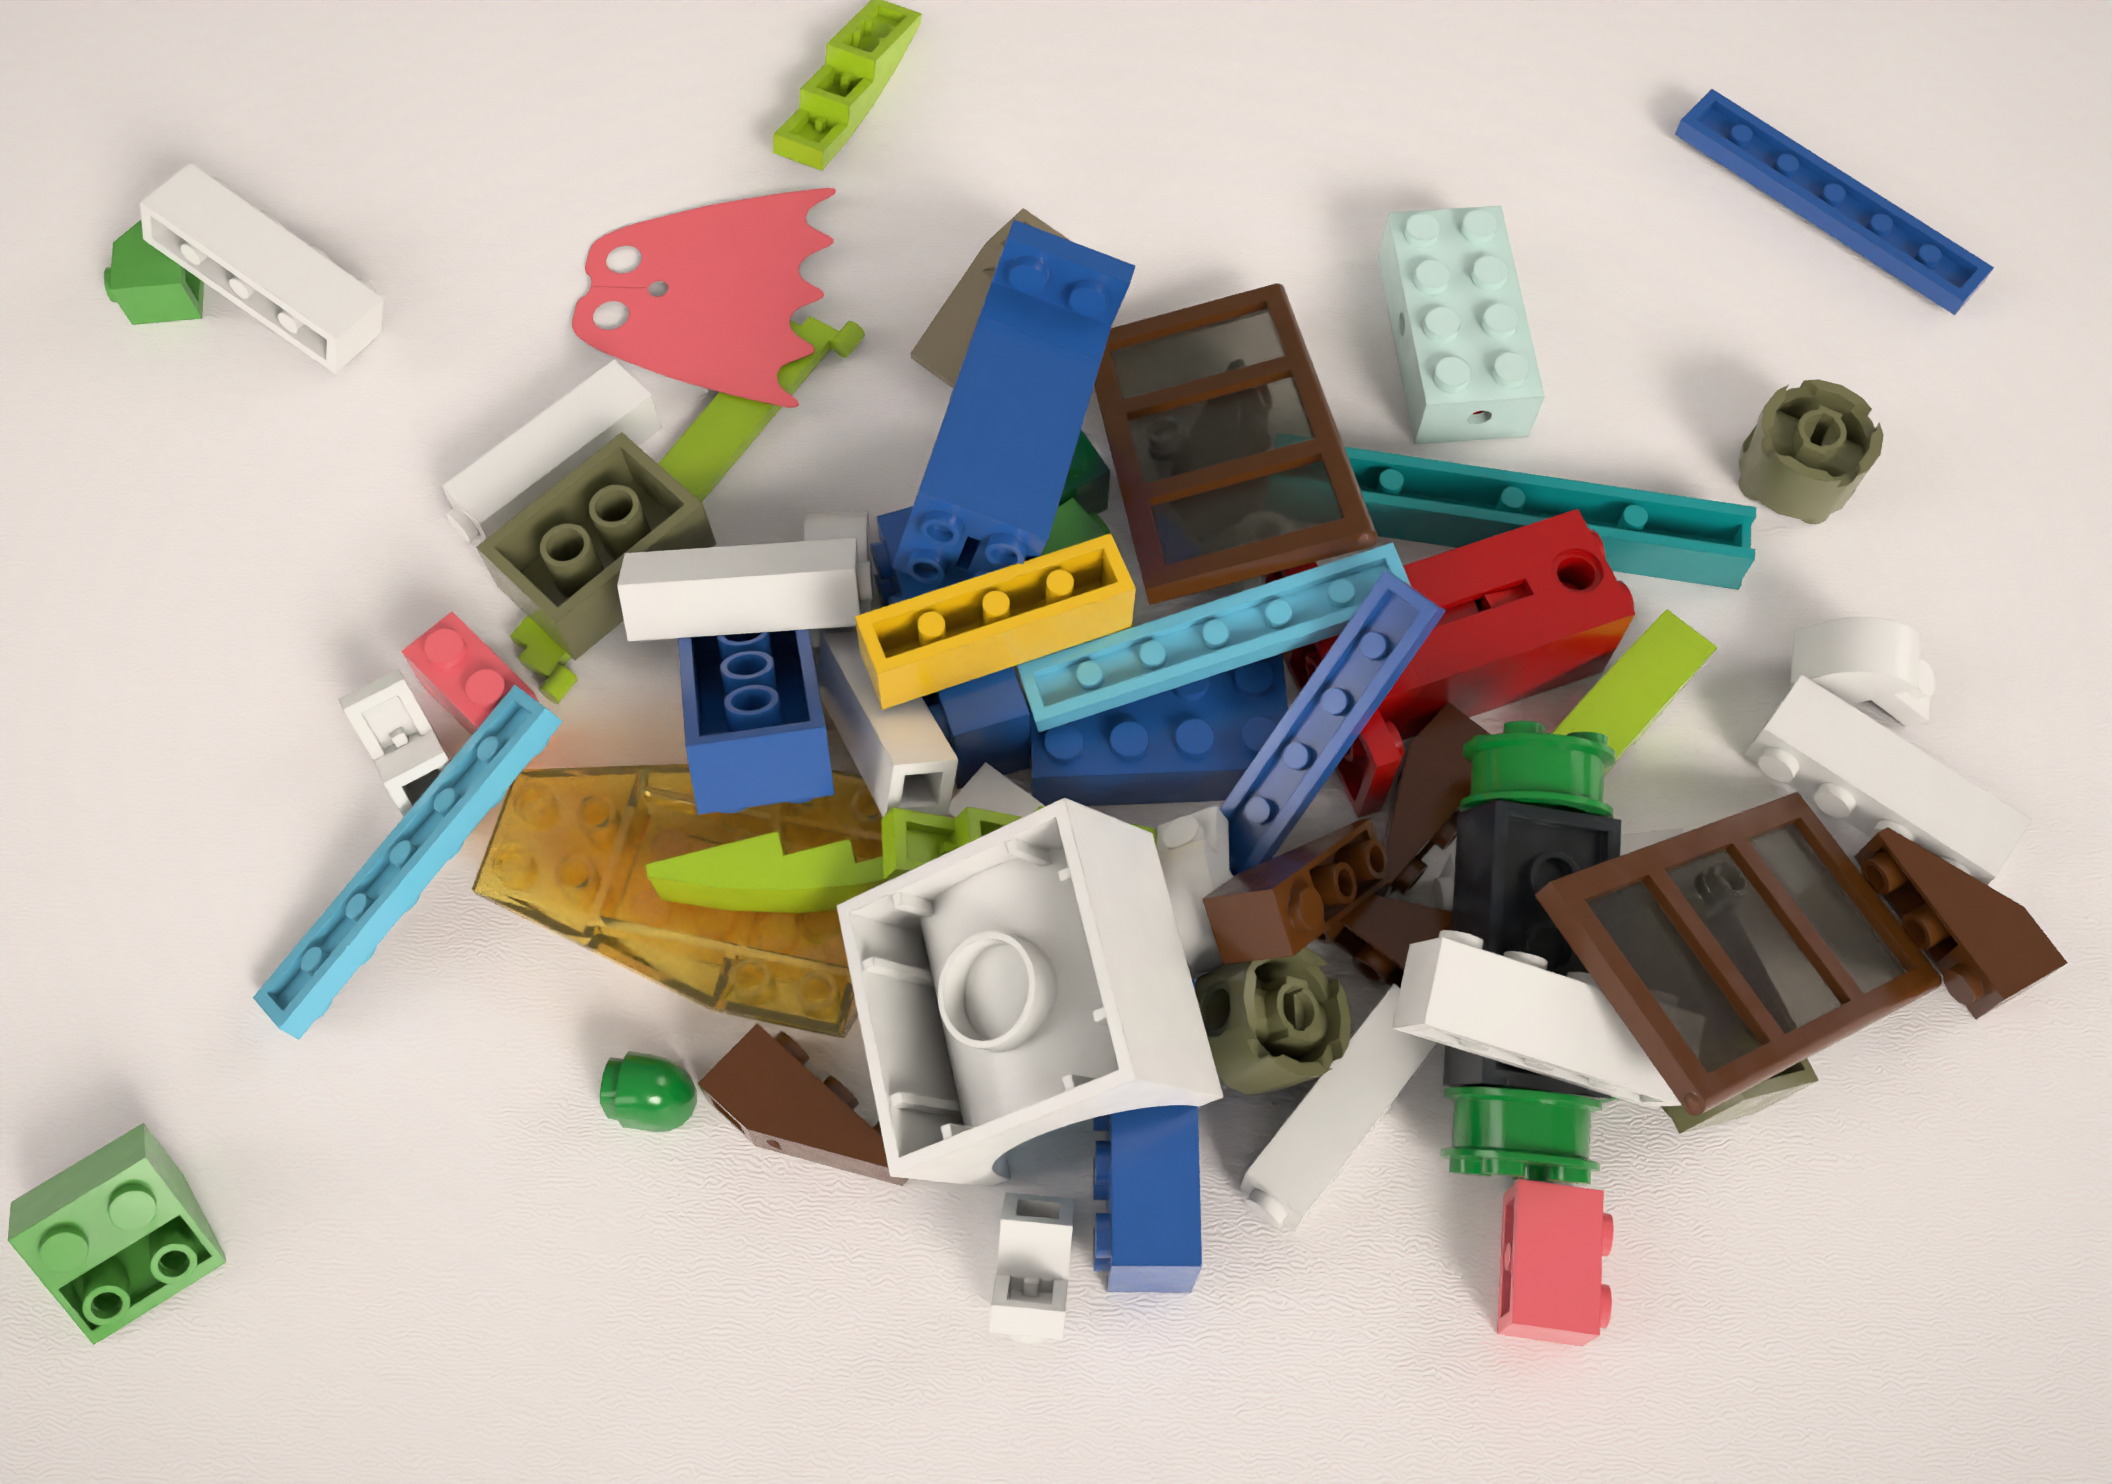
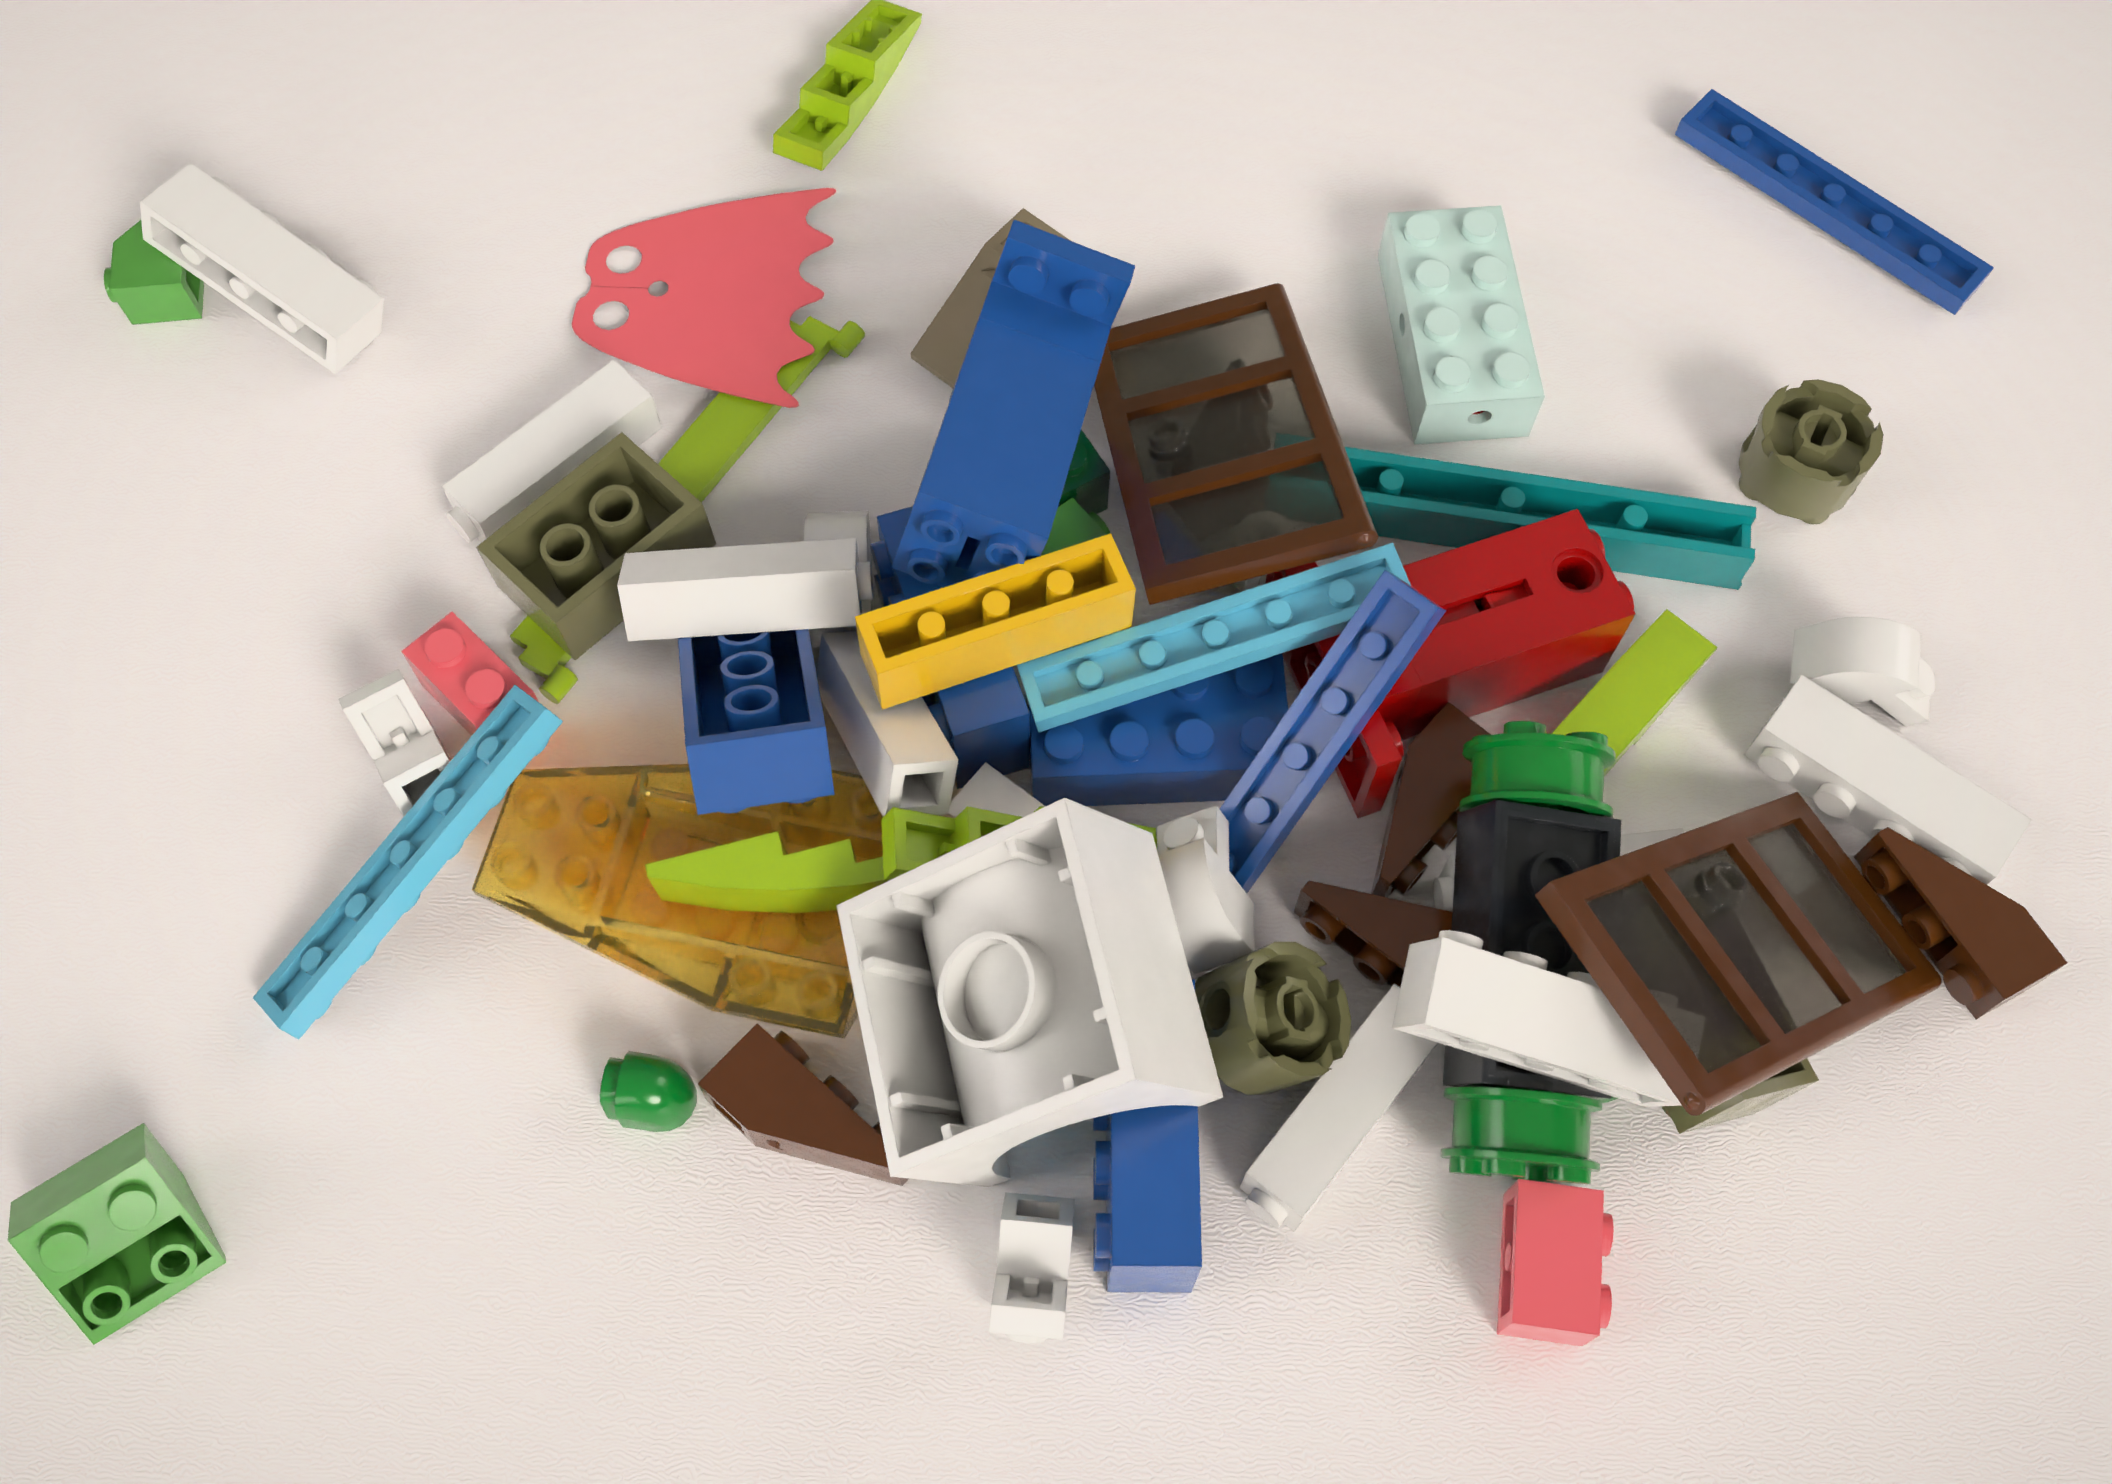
reddish brown slope [1202,818,1390,964] -> none

